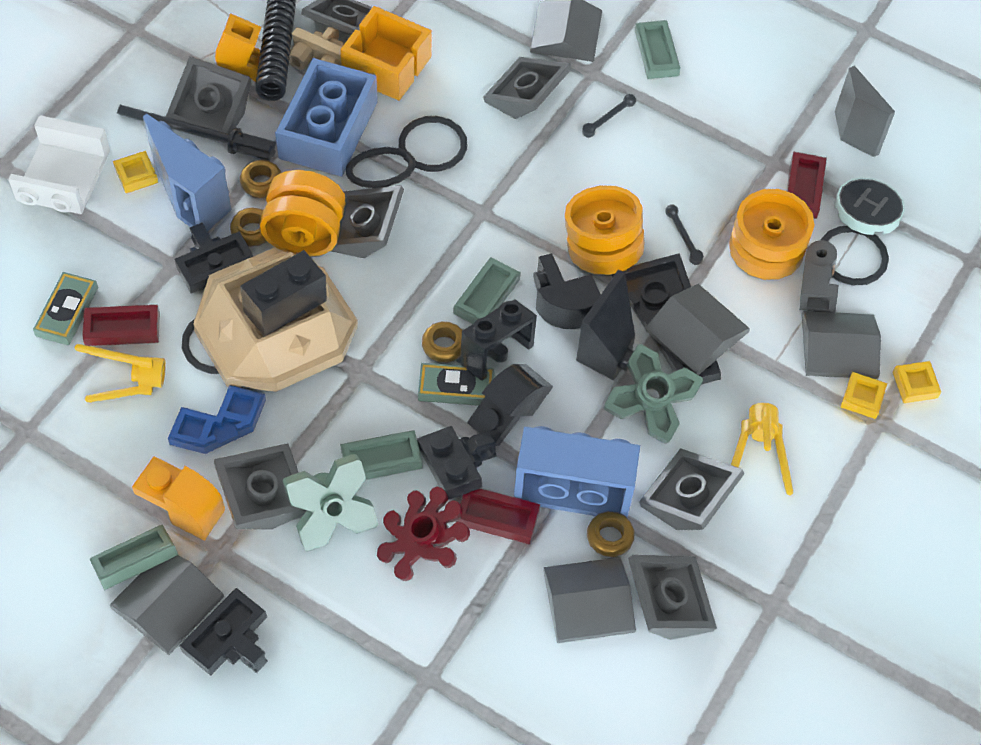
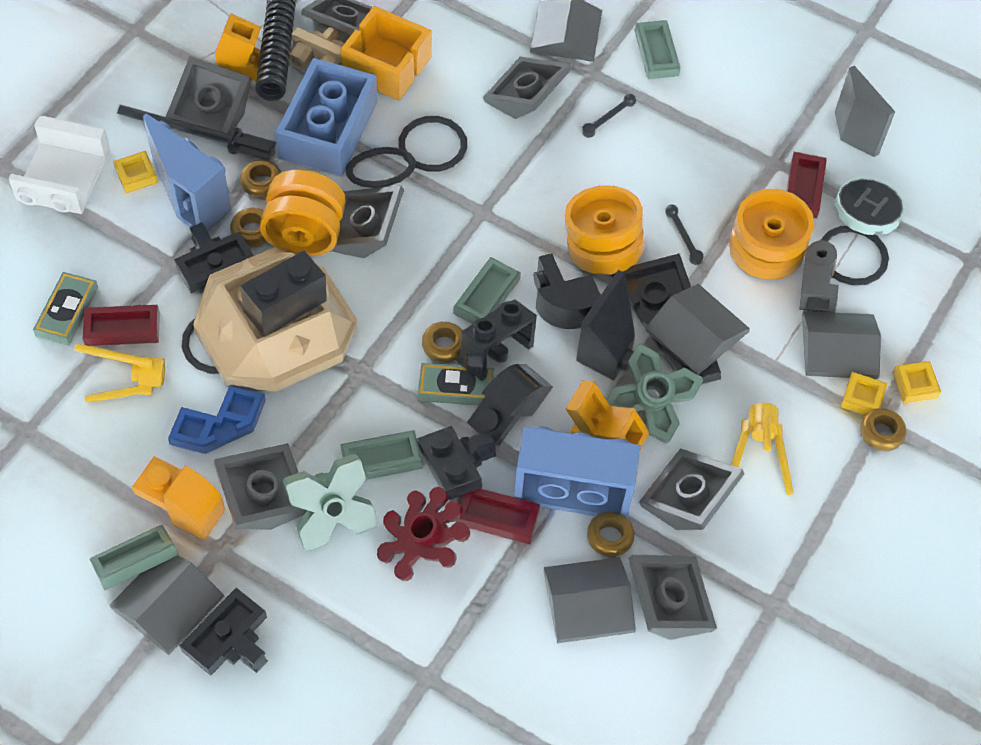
none -> light orange brick [565,380,650,450]
none -> pearl gold piece [860,408,907,451]

